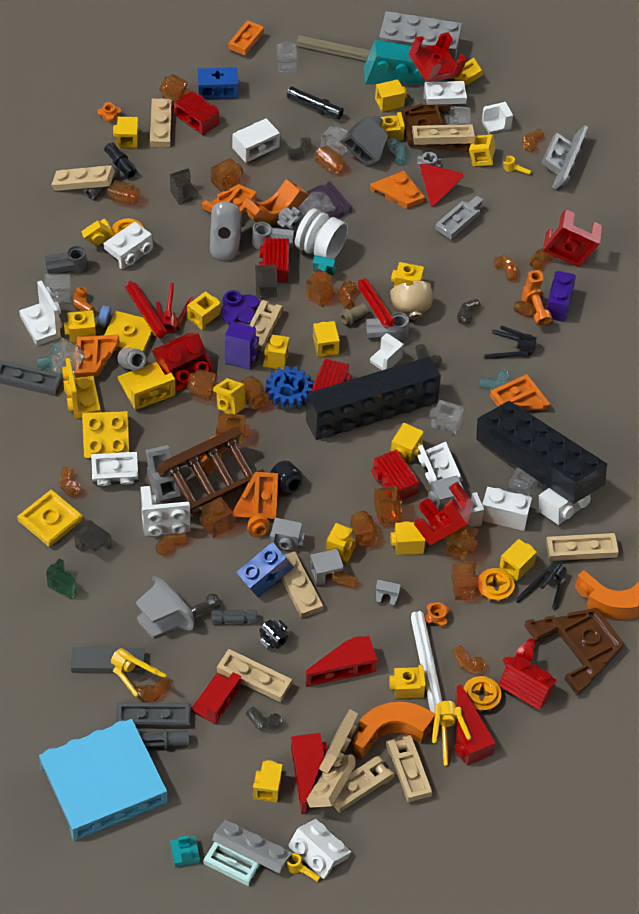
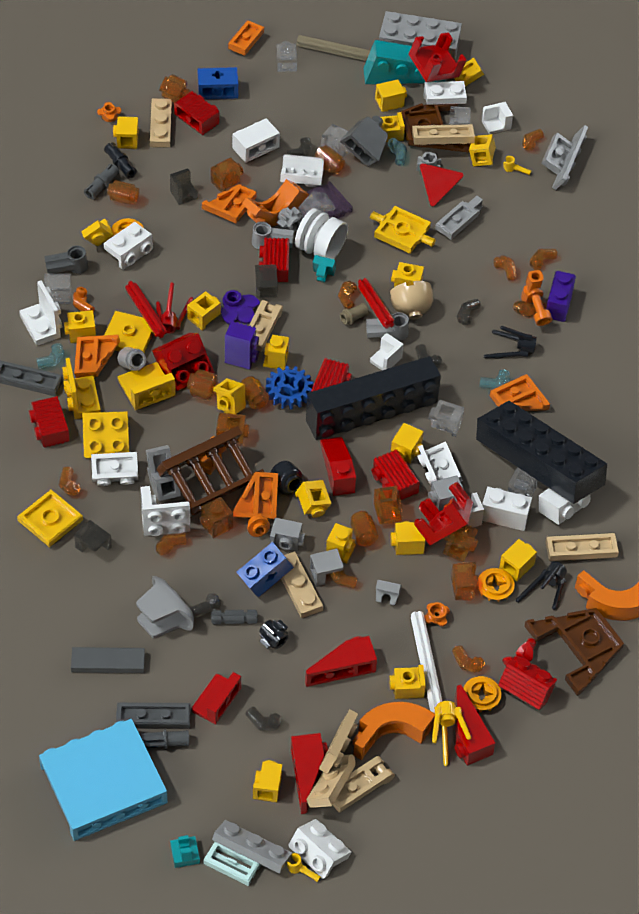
clear green bracket [46,558,76,599] -> none
tan plate [51,165,115,191] -> none
clear brick [51,337,85,375] -> none
medium blue tile [97,305,111,328] -> none
yellow plant [111,648,167,697] -> none
clear orange arm [135,677,170,701] -> none
light grey piece [210,202,243,261] -> none
tan plate [217,649,292,702] -> none
black pin [287,86,344,120] -> none
clear orange brick [306,269,335,308] -> none
yellow brick [313,321,340,357] -> none
orange wing [370,171,425,209] -> none
tan plate [386,735,432,802] -> none
red panel [543,209,602,267] -> none
none -> red brick [28,396,70,448]
none -> white bracket [280,155,324,187]
none -> yellow brick [295,480,332,518]
none -> red slope [320,437,356,496]
none -> yellow plate [370,206,436,254]

